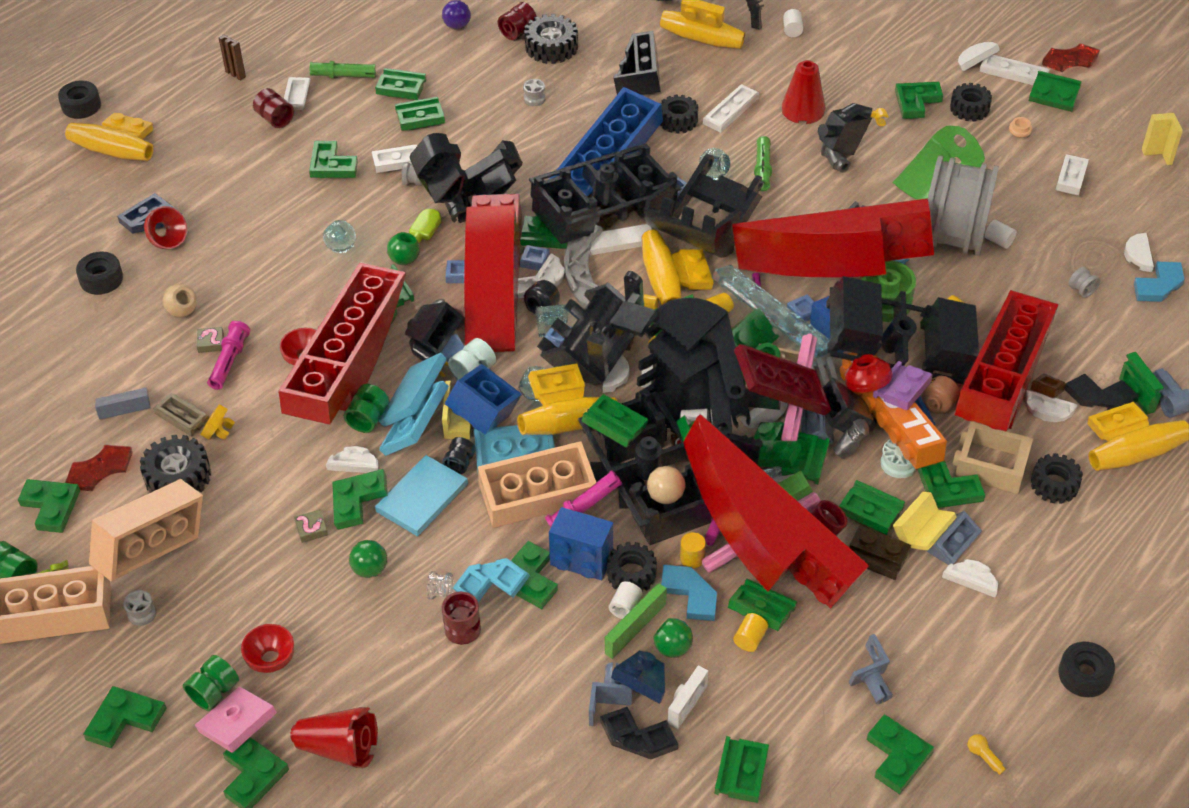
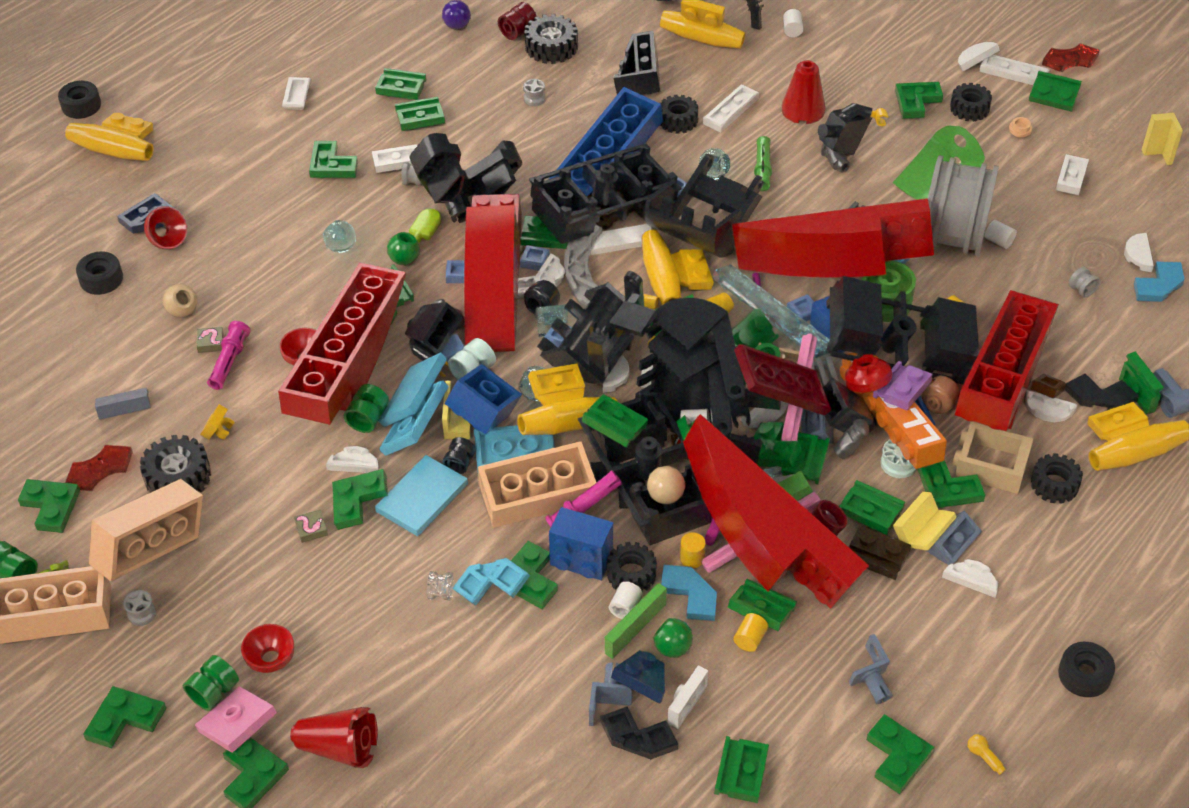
dark tan tile [153,393,209,437] -> none
reddish brown tile [219,34,246,81] -> none
dark red wheel [253,88,294,128] -> none
bright green pin [309,61,376,78] -> none
green piece [349,540,387,578] -> none
dark red wheel [441,591,481,645] -> none

